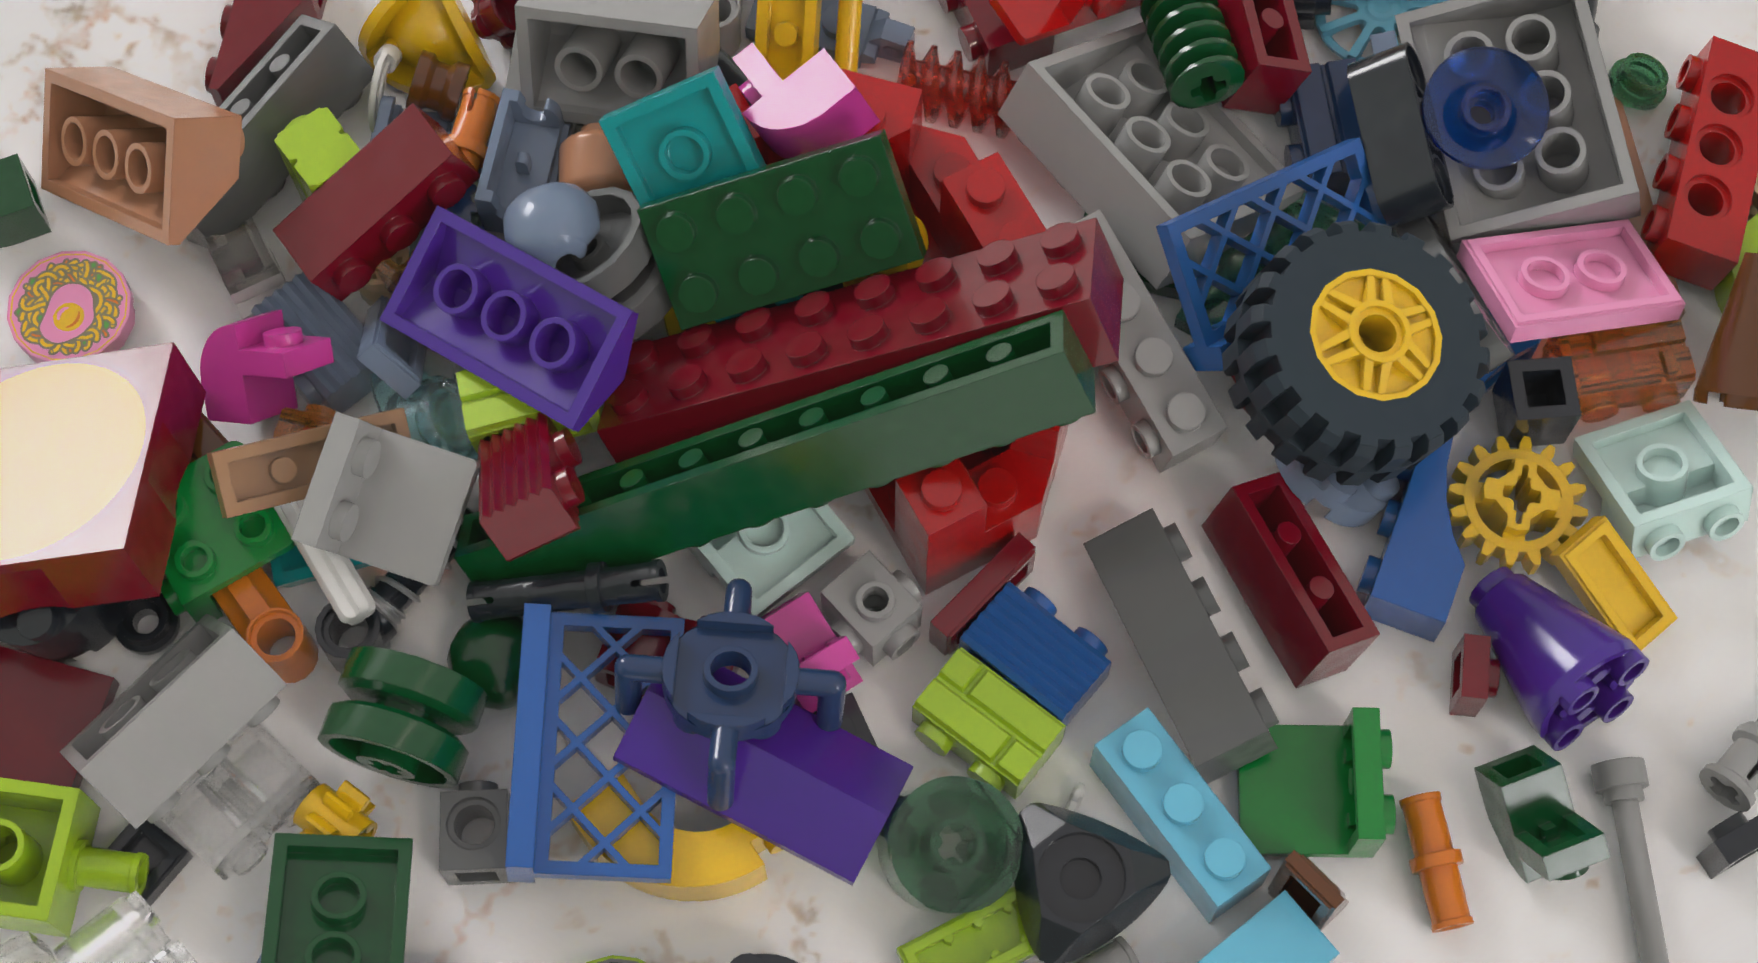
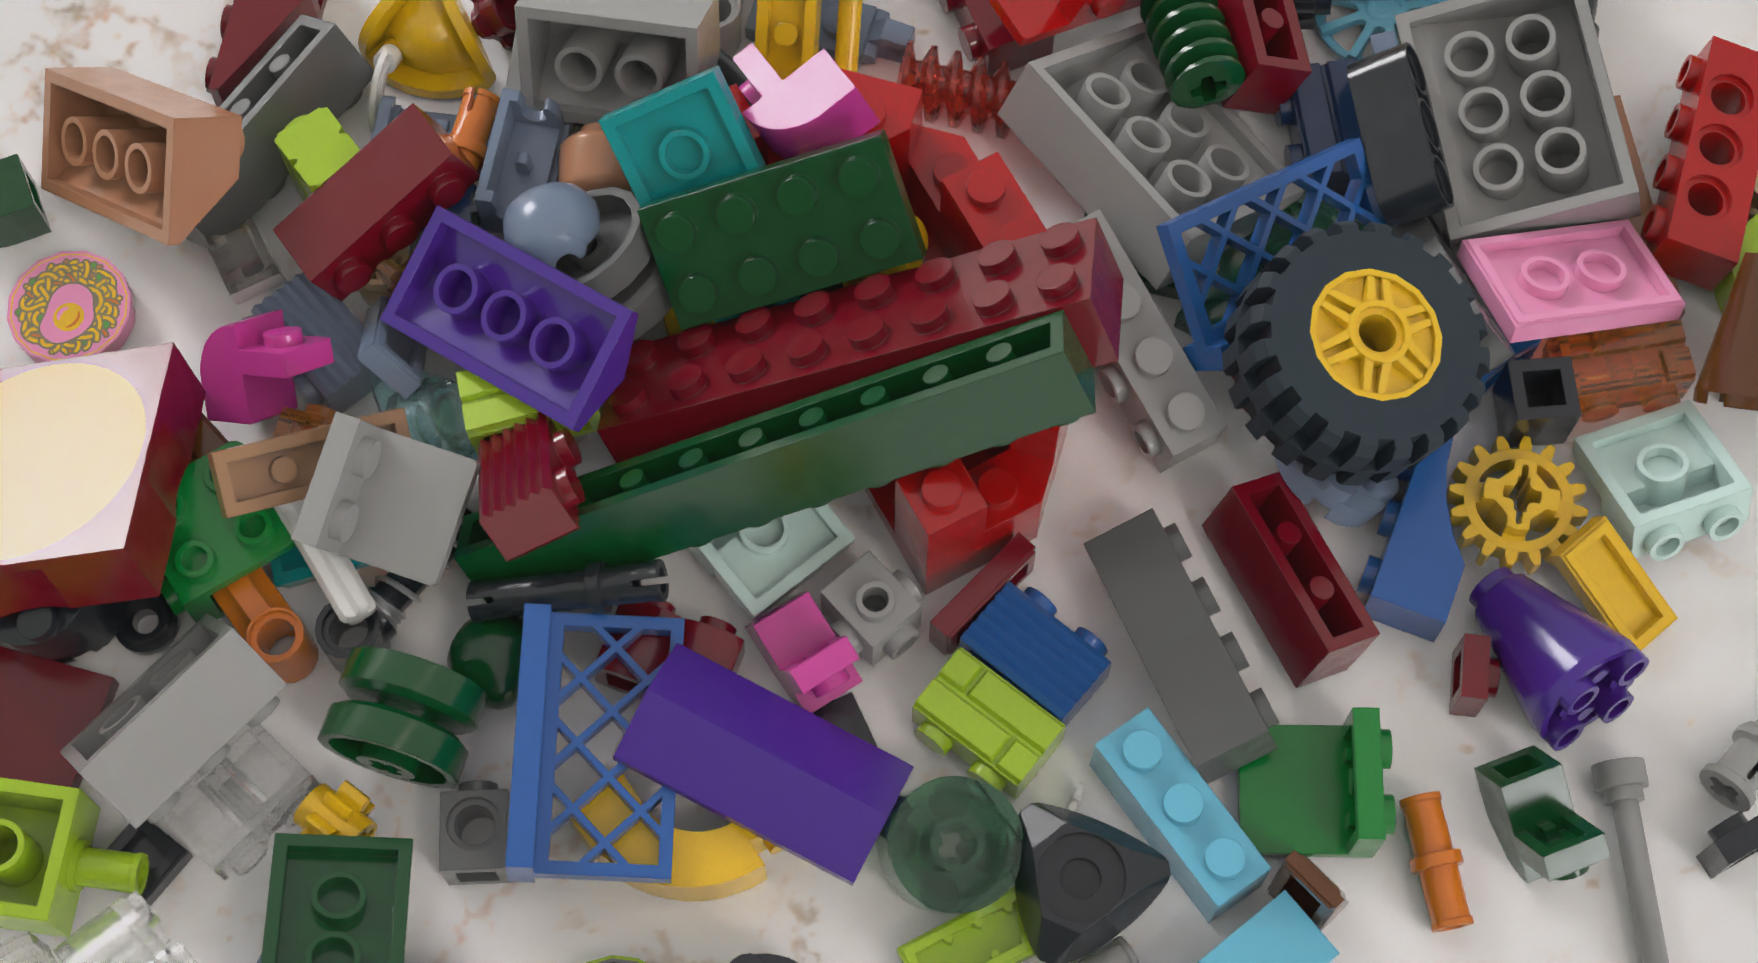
reddish brown wheel [405,50,471,123] -> none
dark blue plate [614,578,846,811] -> none
clear blue dish [1422,46,1550,170] -> none
clear green plate [1608,53,1669,111] -> none

